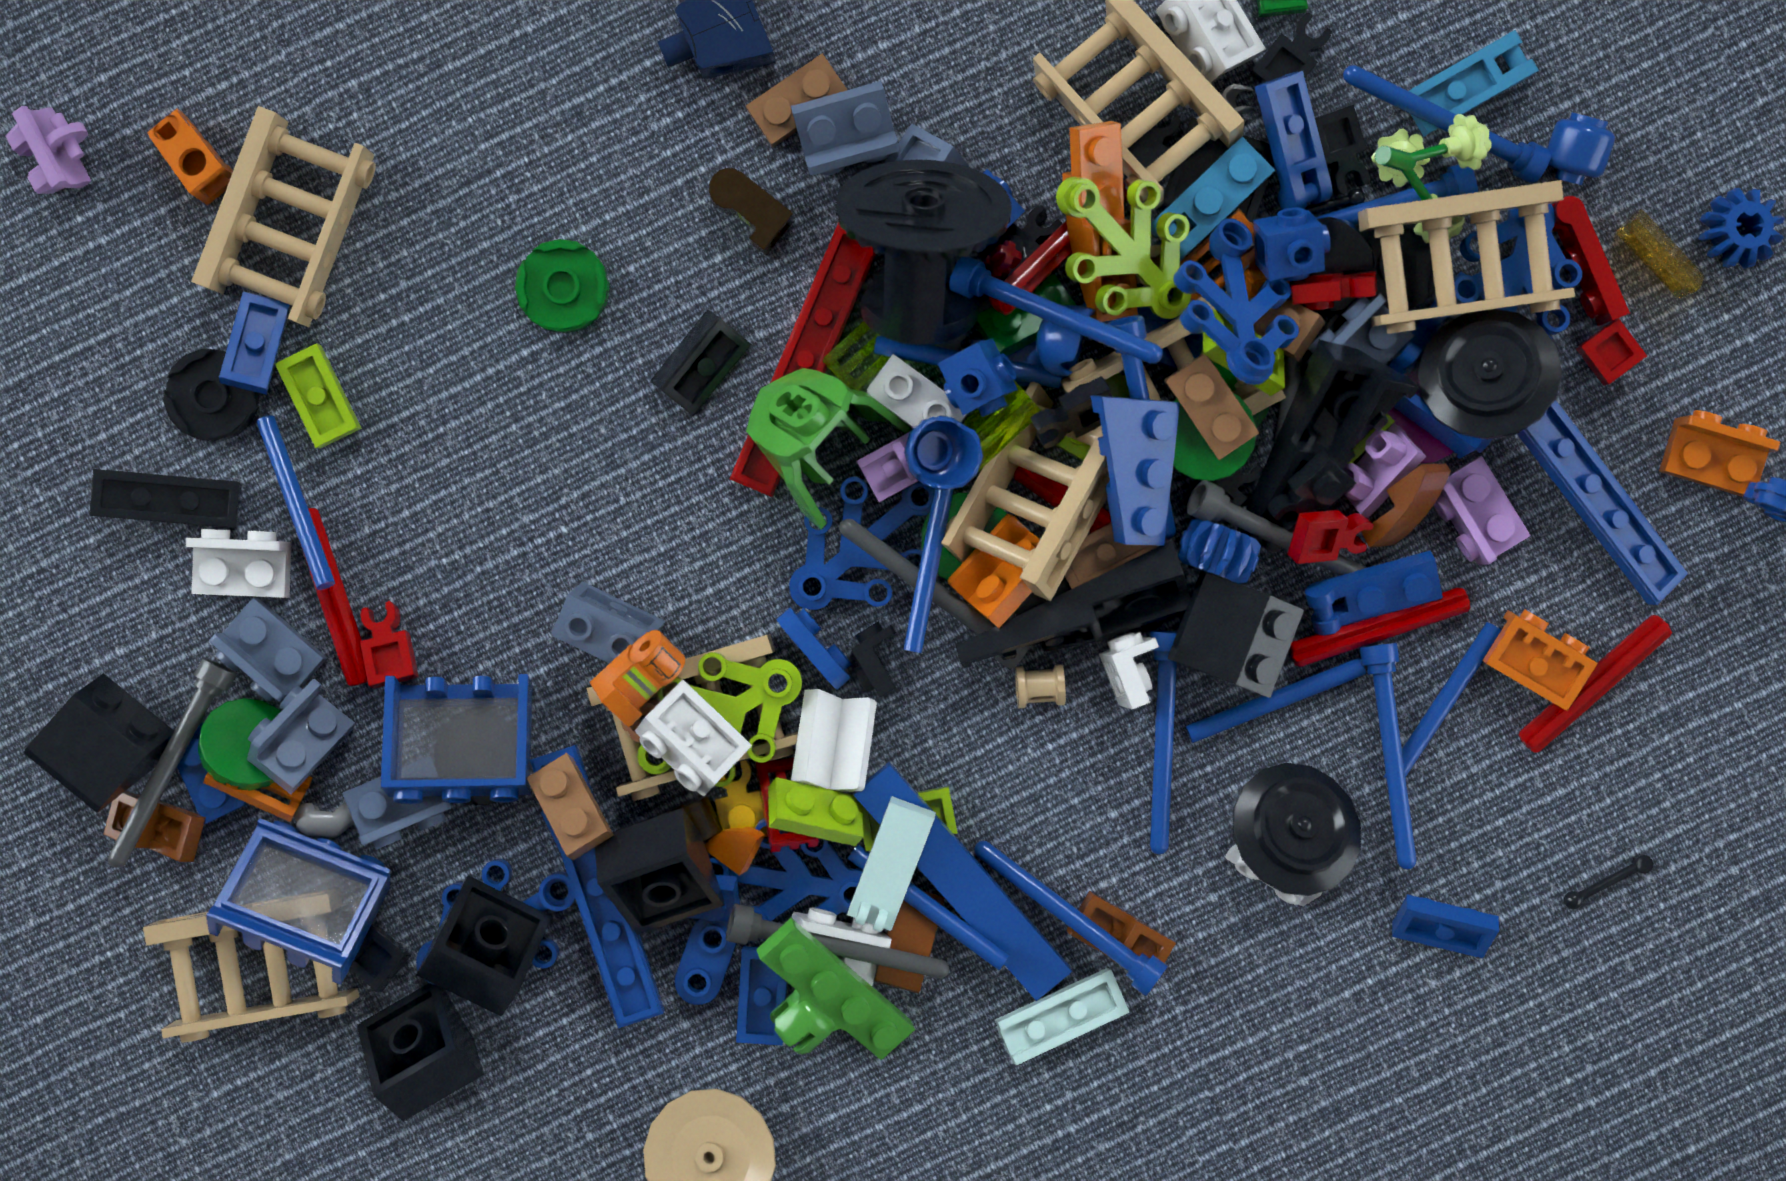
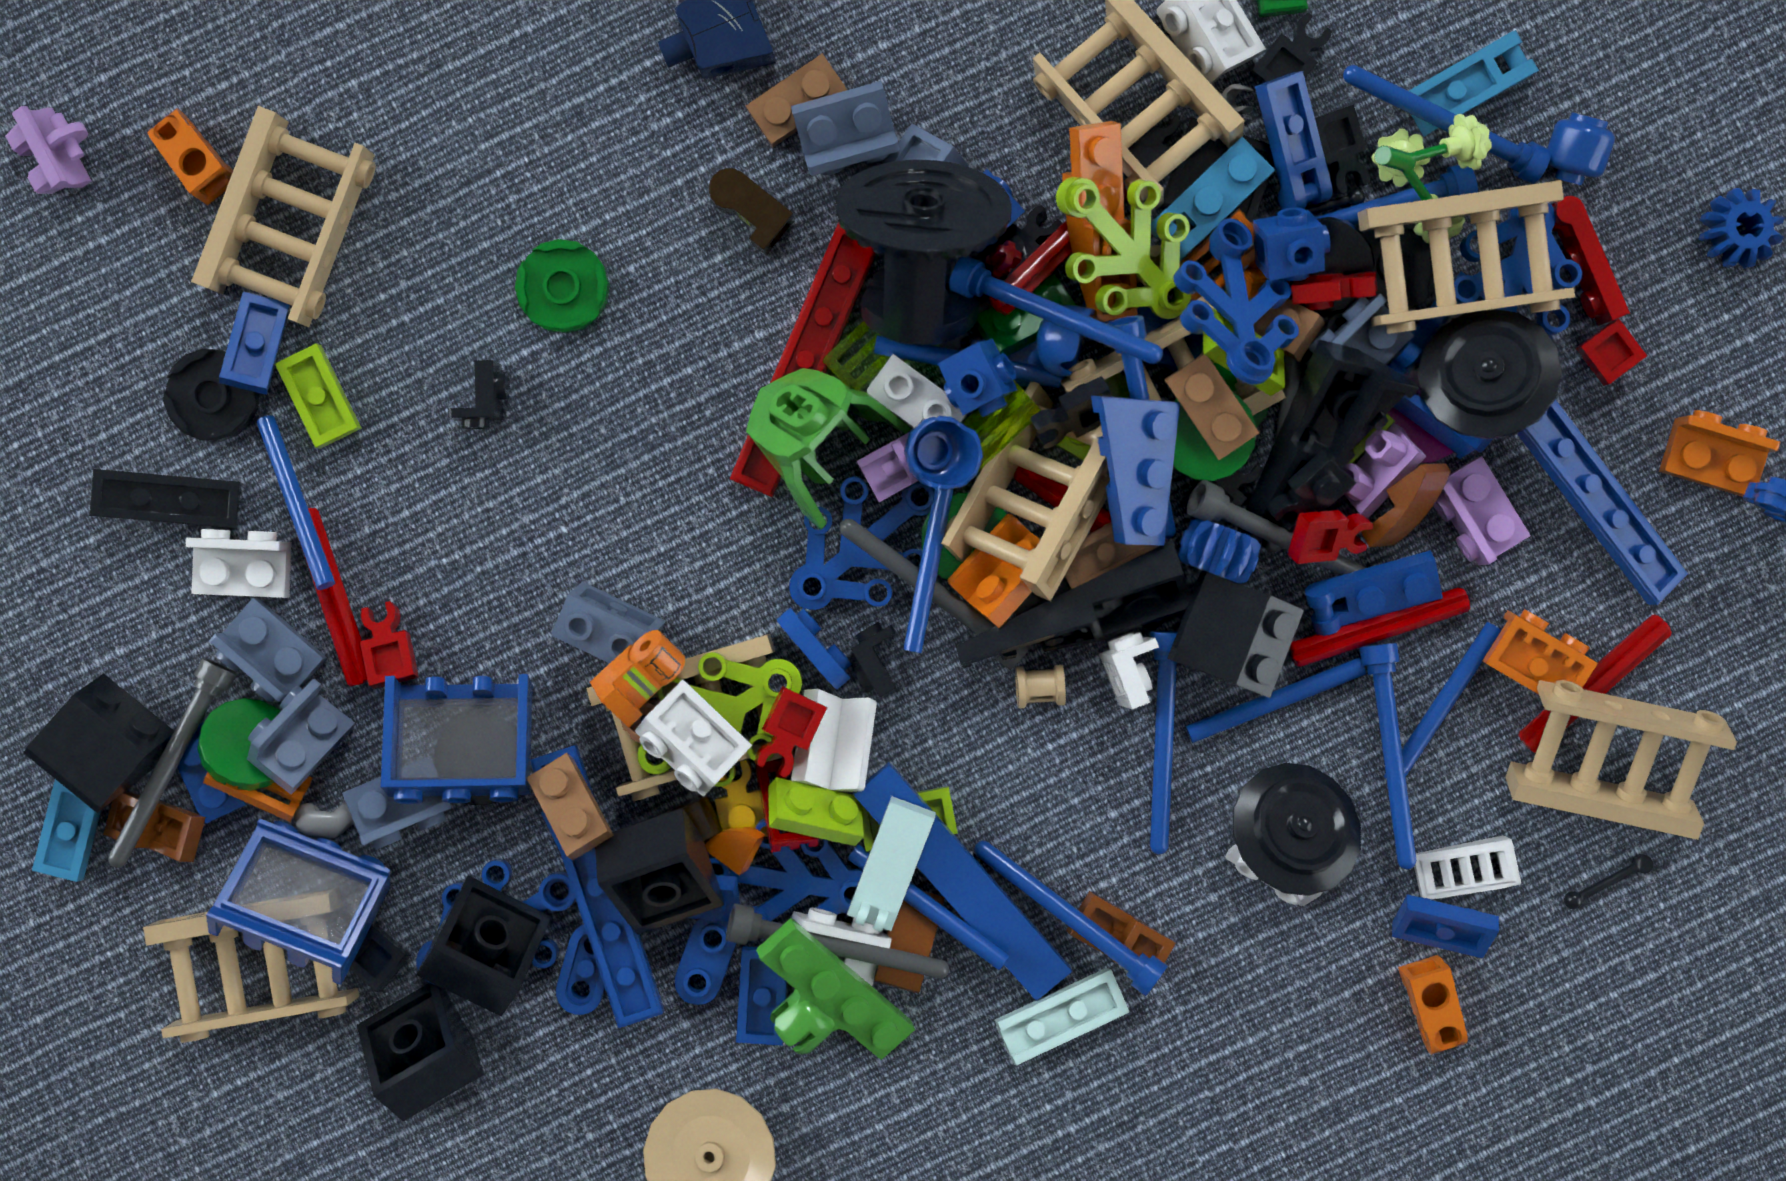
black slope [651,310,751,416] -> none
clear yellow slope [1616,209,1704,298] -> none
none -> dark azure plate [32,779,101,882]
none -> black bracket [448,360,510,429]
none -> blue plate [556,923,605,1015]
none -> red plate [755,686,828,778]
none -> orange leg [1398,955,1468,1055]
none -> white slope [1414,835,1521,900]
none -> tan fence [1505,680,1737,840]

